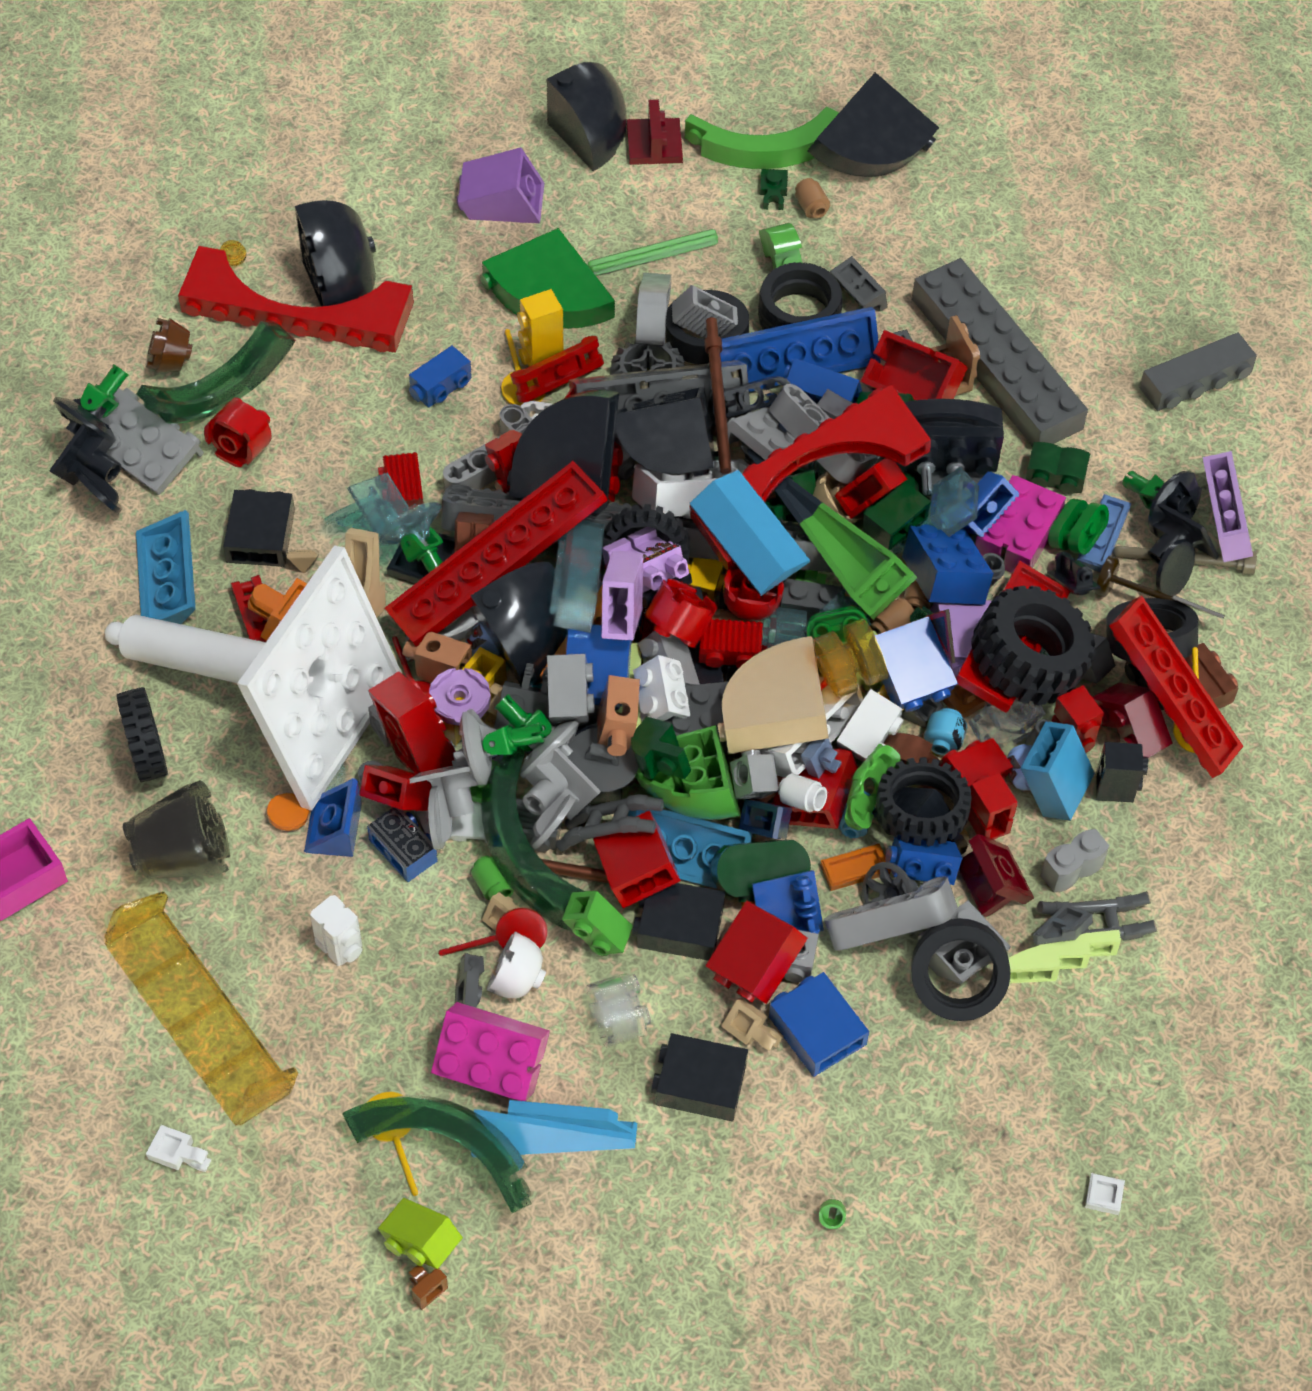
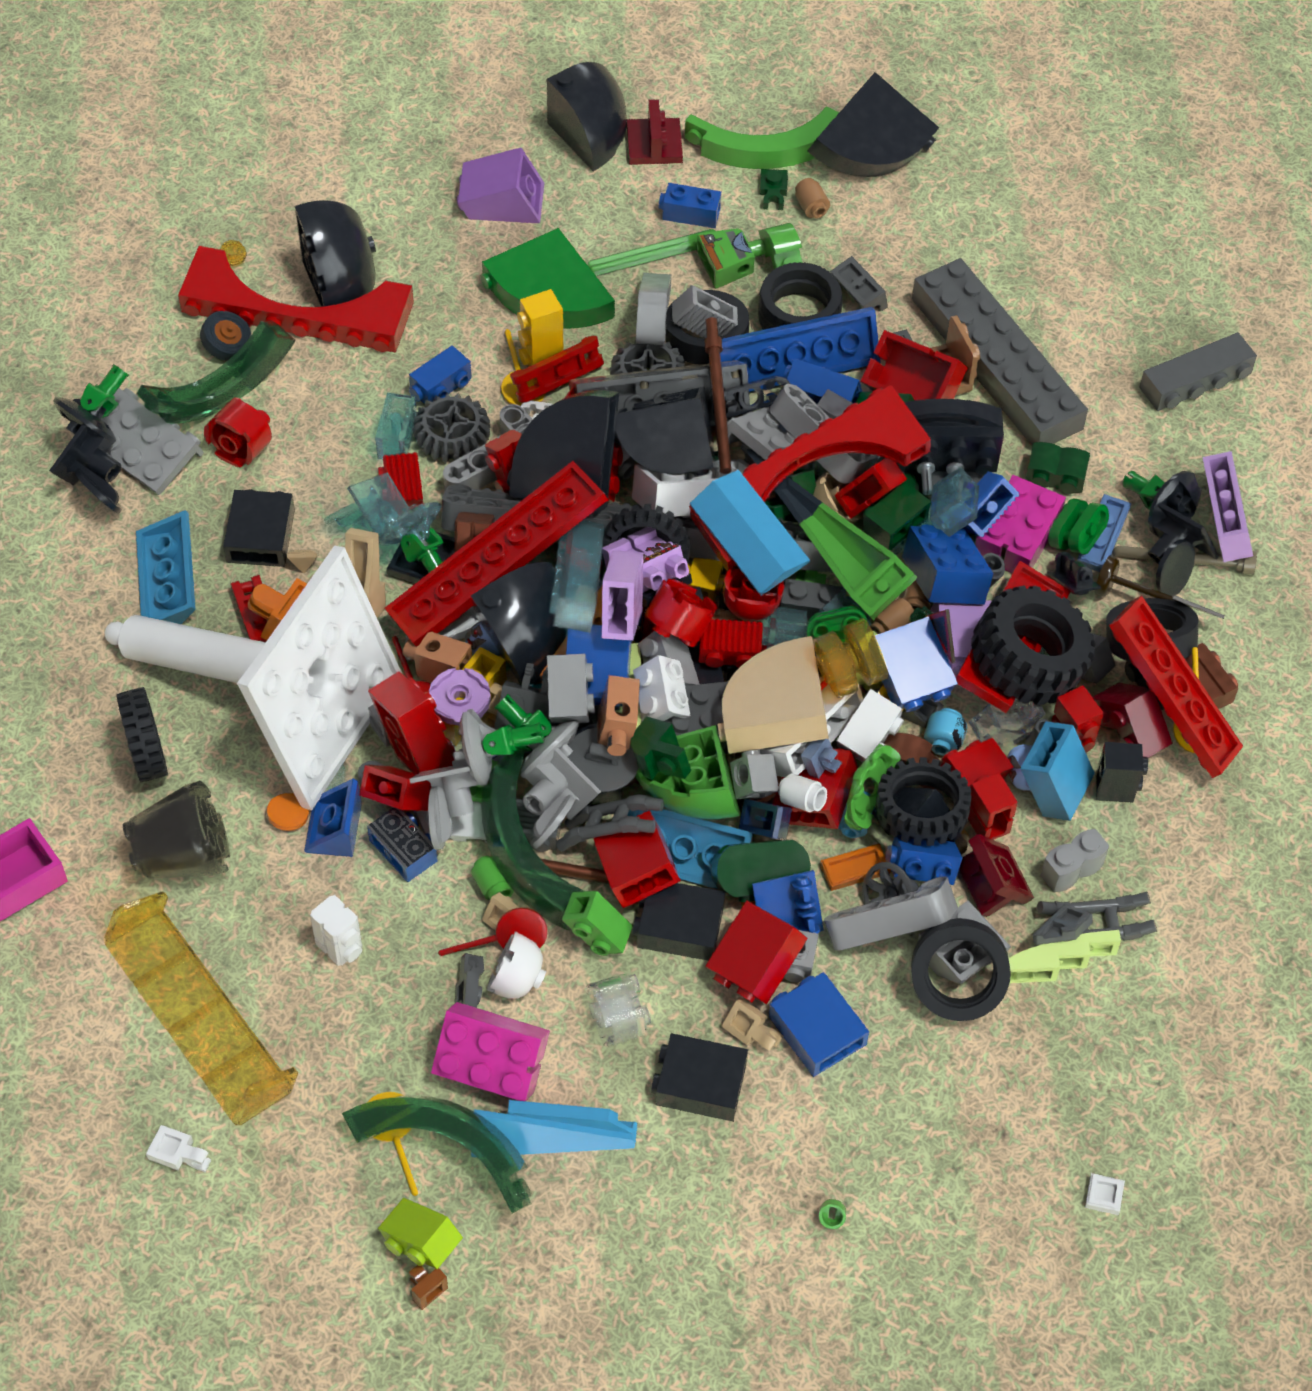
reddish brown cone [145,318,193,373] -> none
dark orange tile [942,684,985,718] -> none
none -> black wheel [200,311,252,361]
none -> clear light blue brick [375,393,417,460]
none -> dark grey gear [413,392,490,464]
none -> blue brick [659,183,722,229]
none -> bright green torso [697,228,766,289]

